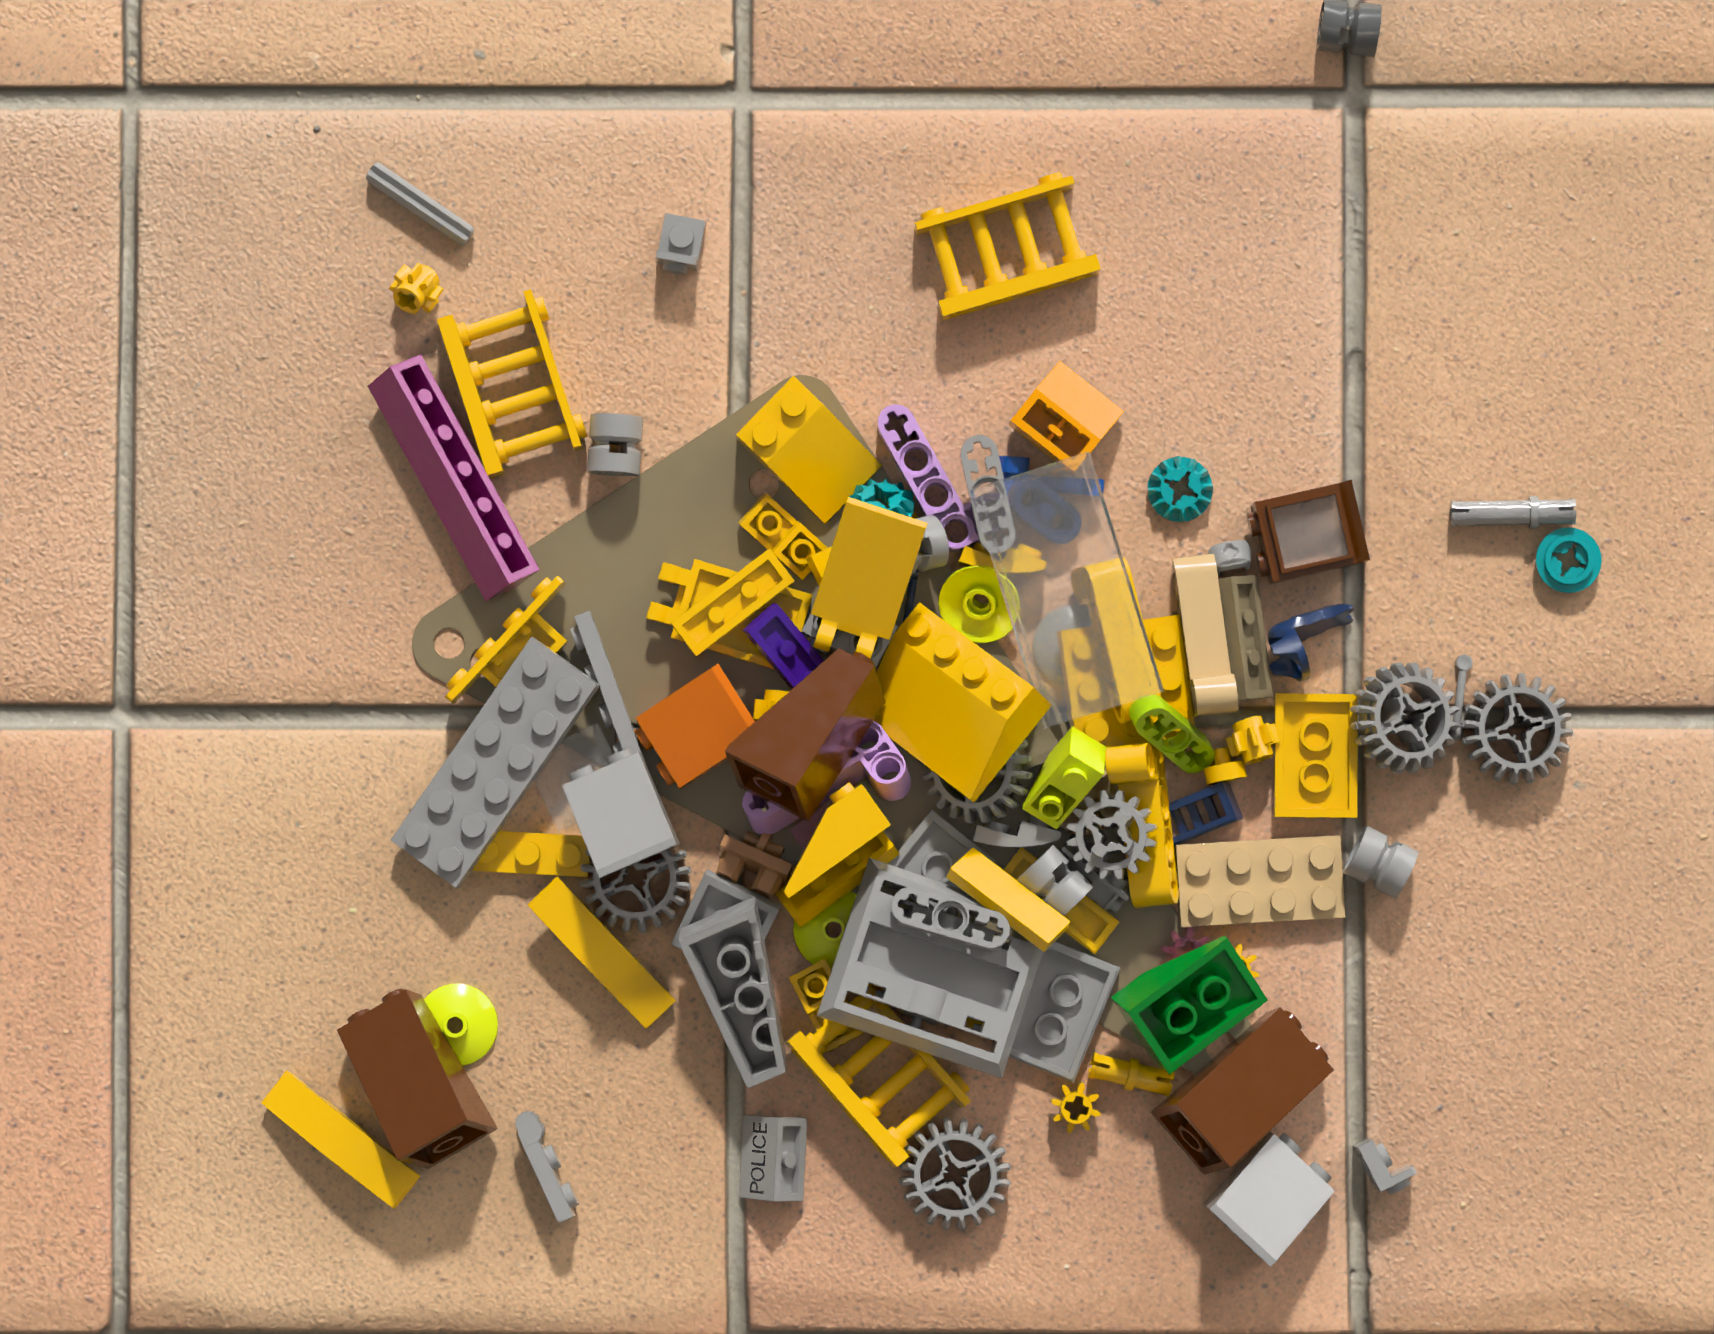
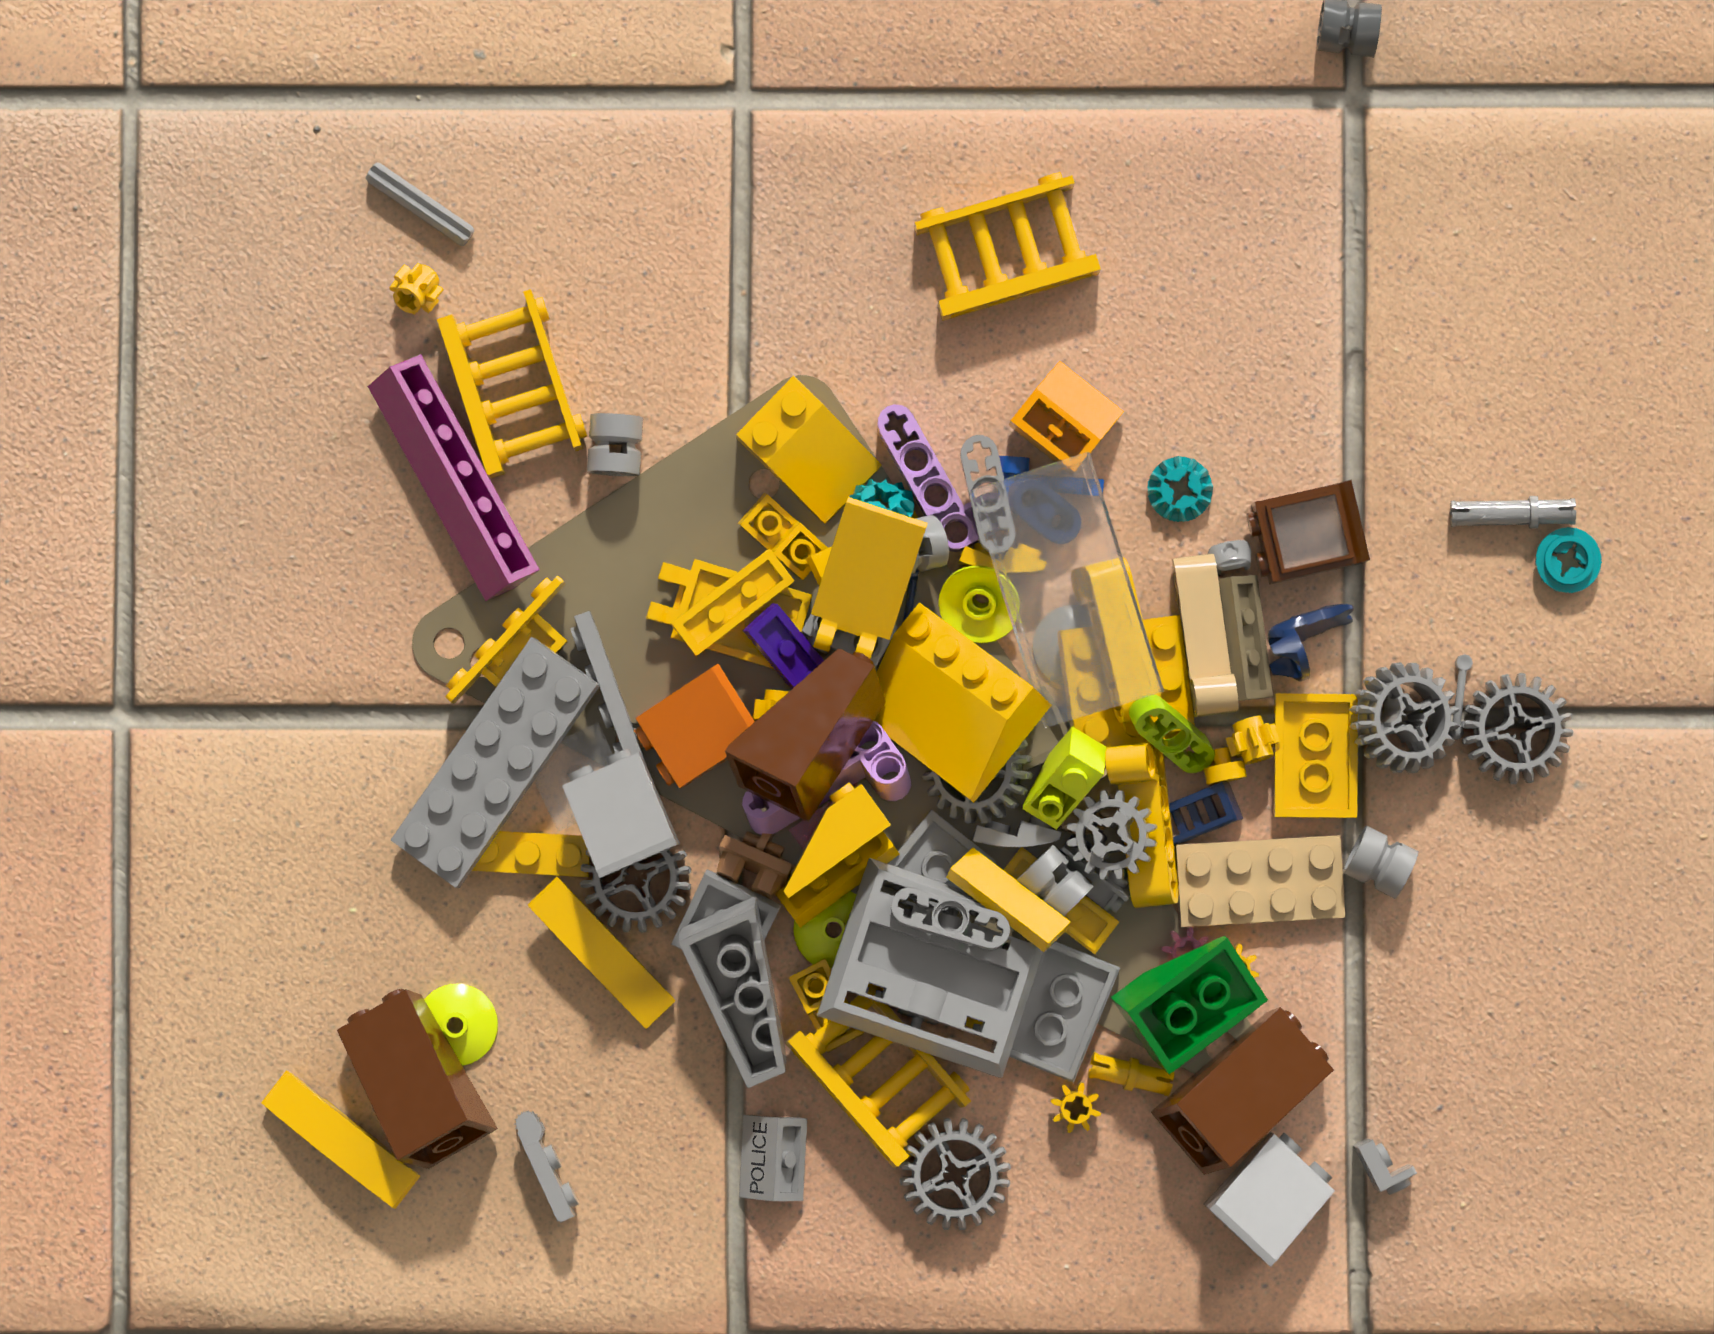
light grey bracket [655,213,706,275] -> none

